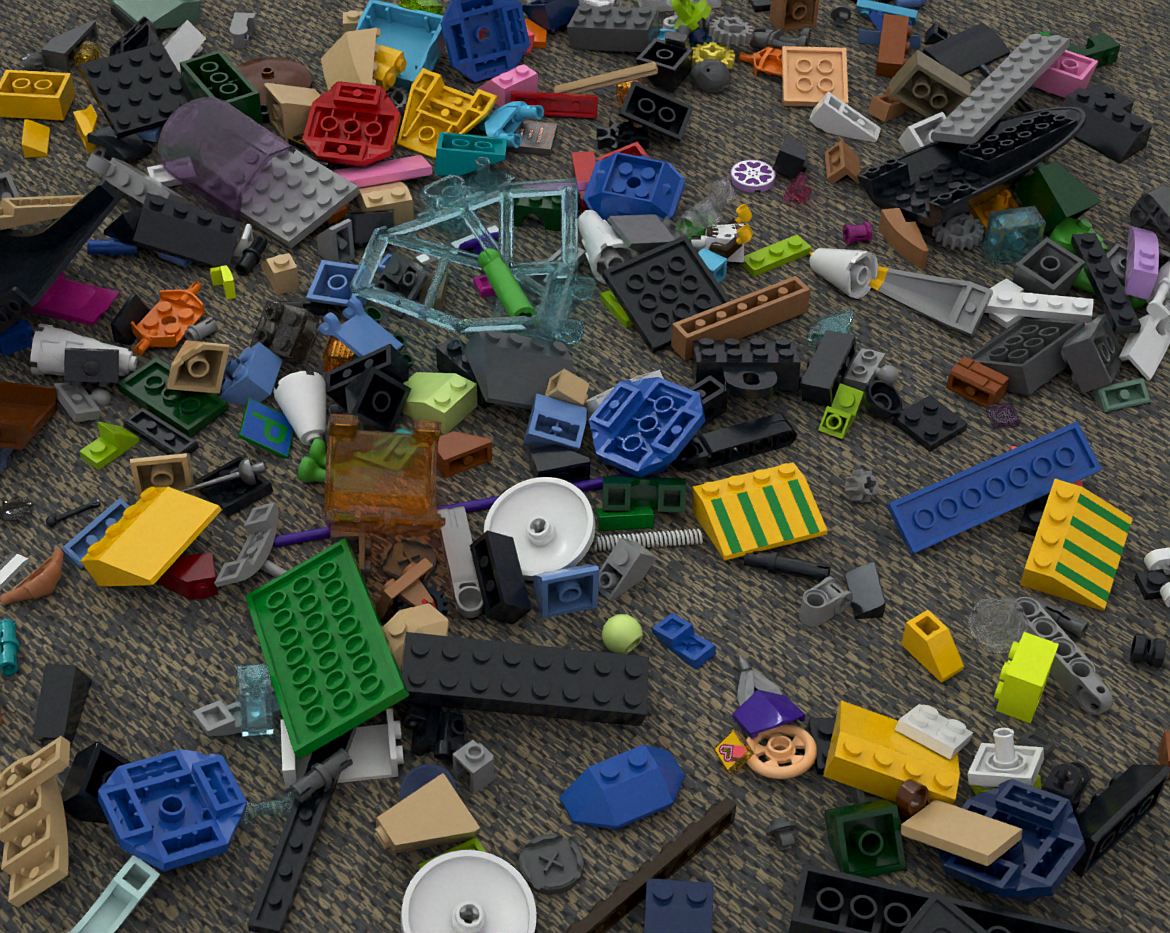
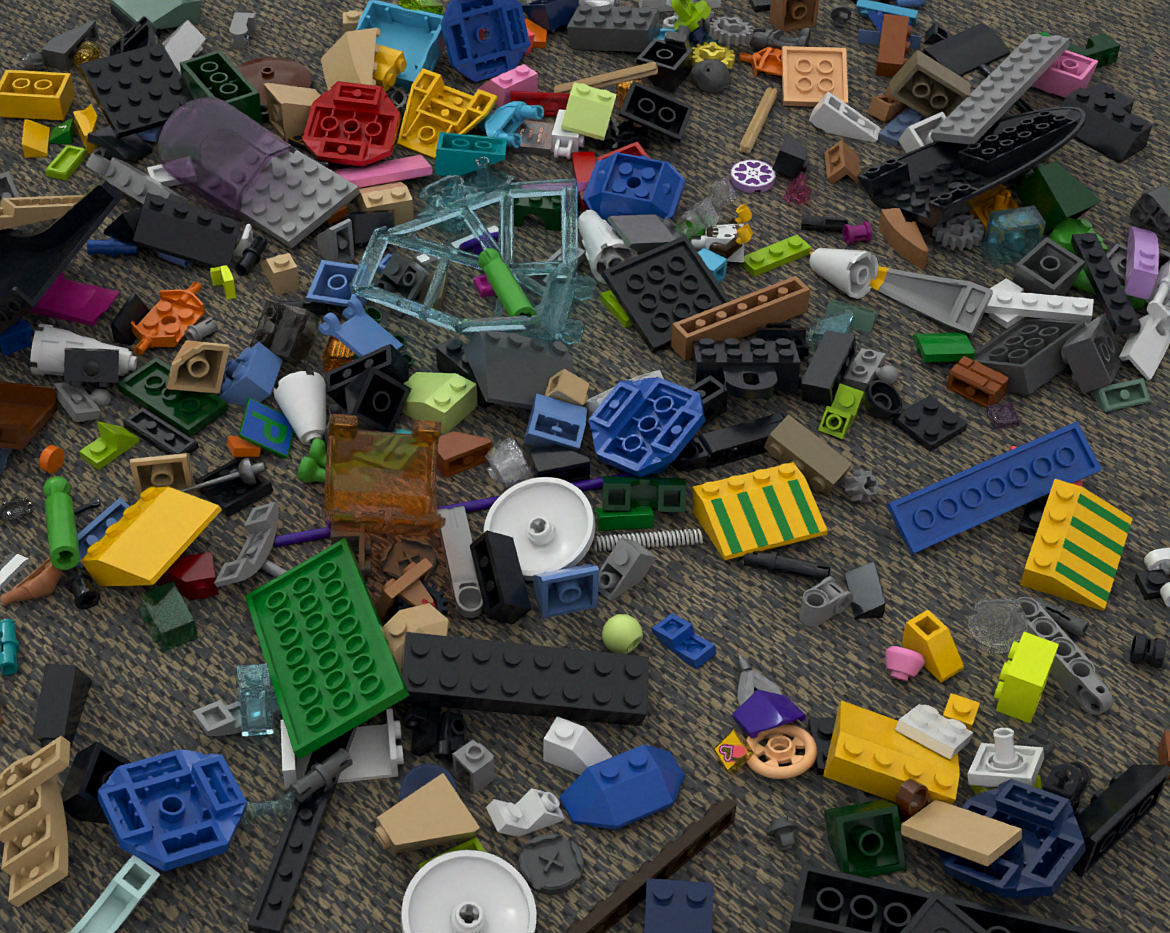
none -> orange tile [39,445,65,474]
none -> bright green piece [43,476,80,570]
none -> lime tile [45,145,88,181]
none -> green slope [49,119,76,144]
none -> black bush [66,571,101,610]
none -> clear green brick [138,581,198,652]
none -> orange tile [227,436,261,457]
none -> clear cone [485,436,535,490]
none -> white slope [486,788,565,837]
none -> white slope [543,717,612,775]
none -> white brick [552,109,585,159]
none -> yellowish green slope [561,82,617,141]
none -> tan axle [739,87,778,154]
none -> black slope [756,323,809,359]
none -> dark tan brick [764,414,852,496]
none -> black axle [801,214,848,233]
none -> sand green slope [824,300,879,332]
none -> sand blue plate [878,106,927,147]
none -> bright pink cone [885,646,925,681]
none -> green slope [913,332,975,362]
none -> yellow plate [943,693,980,731]

